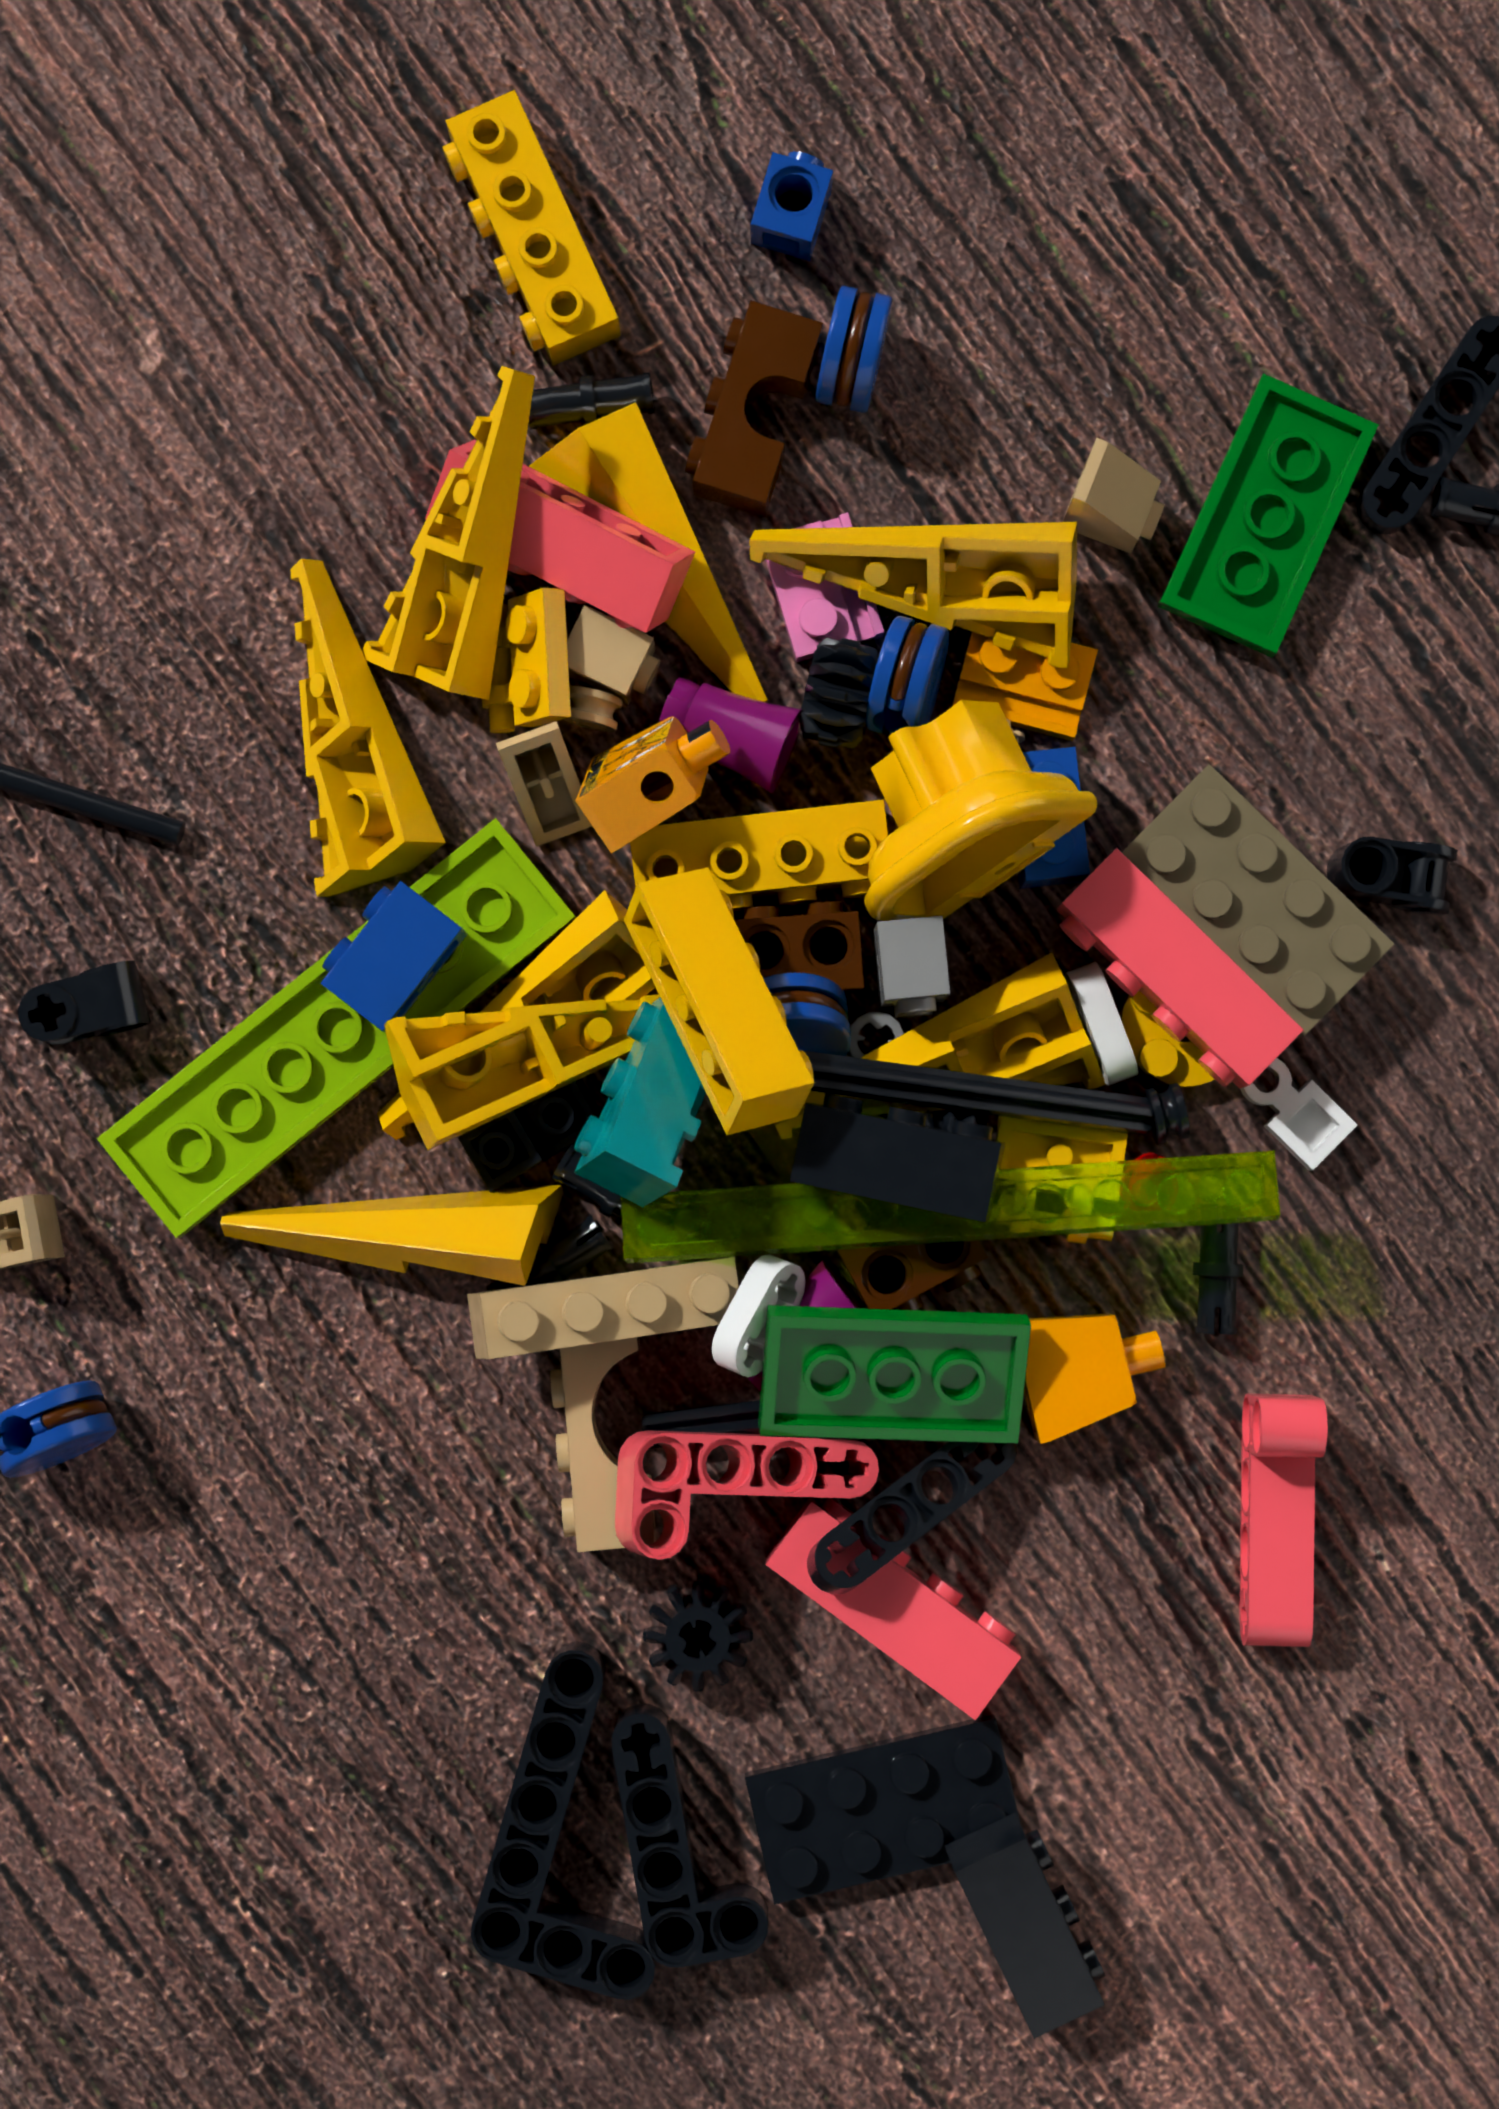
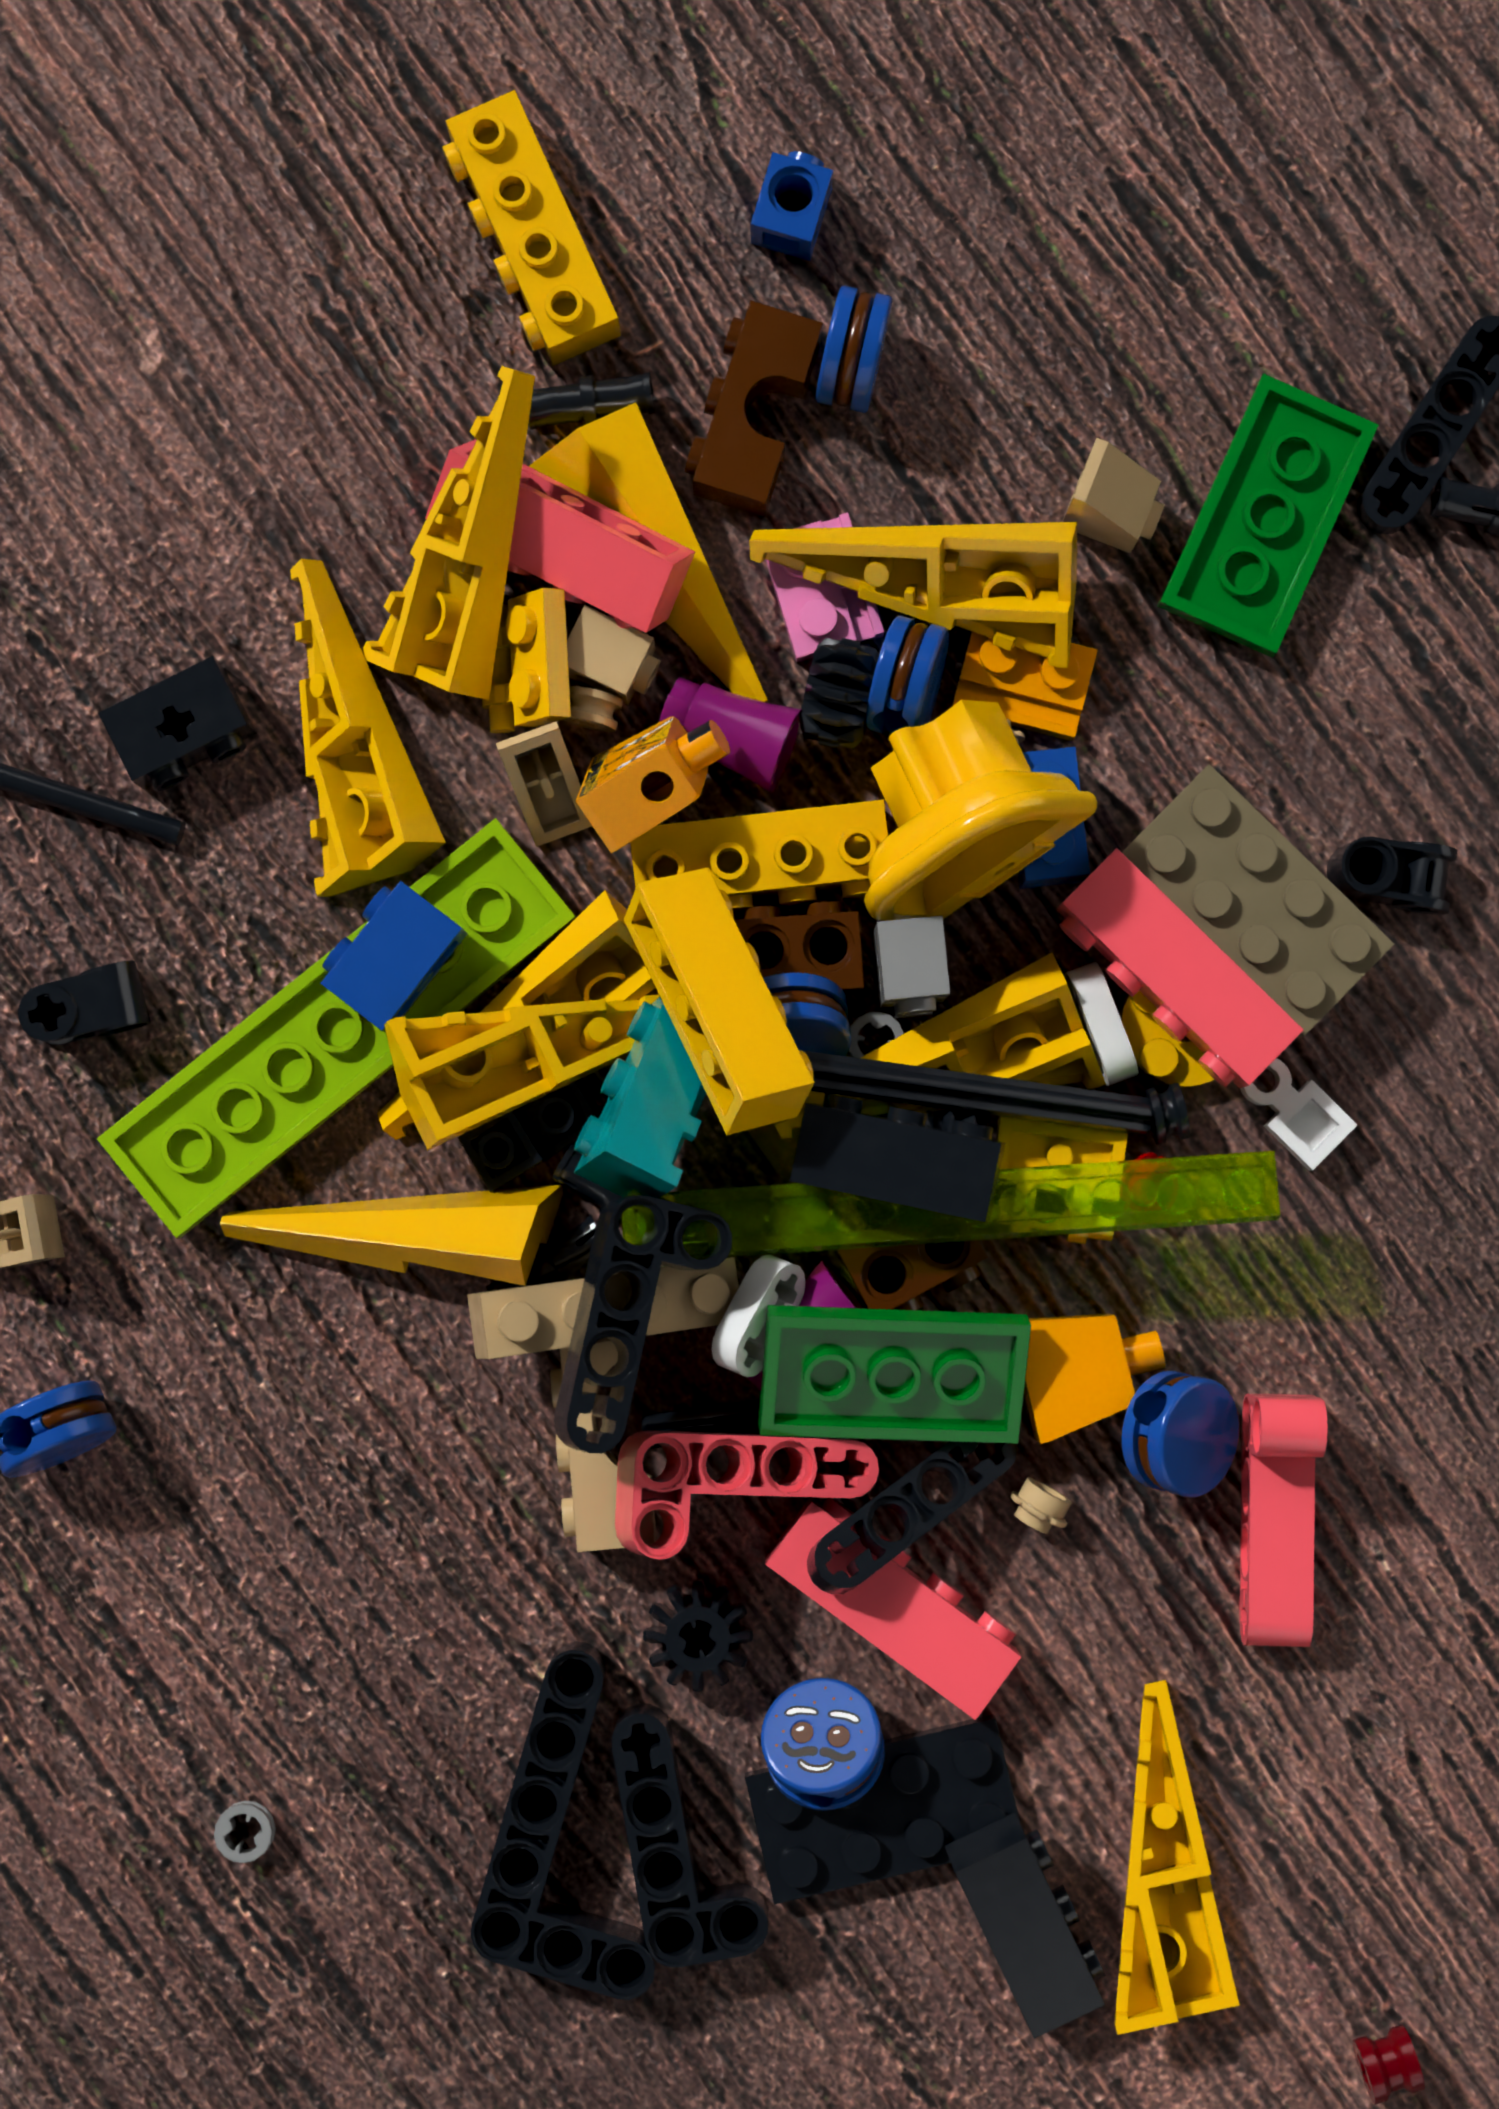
black pin [1193,1205,1244,1335] -> none
none -> black brick [98,656,257,791]
none -> light grey bush [214,1800,276,1863]
none -> black beam [554,1195,732,1454]
none -> blue head [761,1678,885,1810]
none -> tan plate [1010,1477,1072,1534]
none -> yellow wedge [1114,1680,1240,2035]
none -> blue head [1121,1371,1239,1498]
none -> dark red wheel [1352,2024,1425,2105]

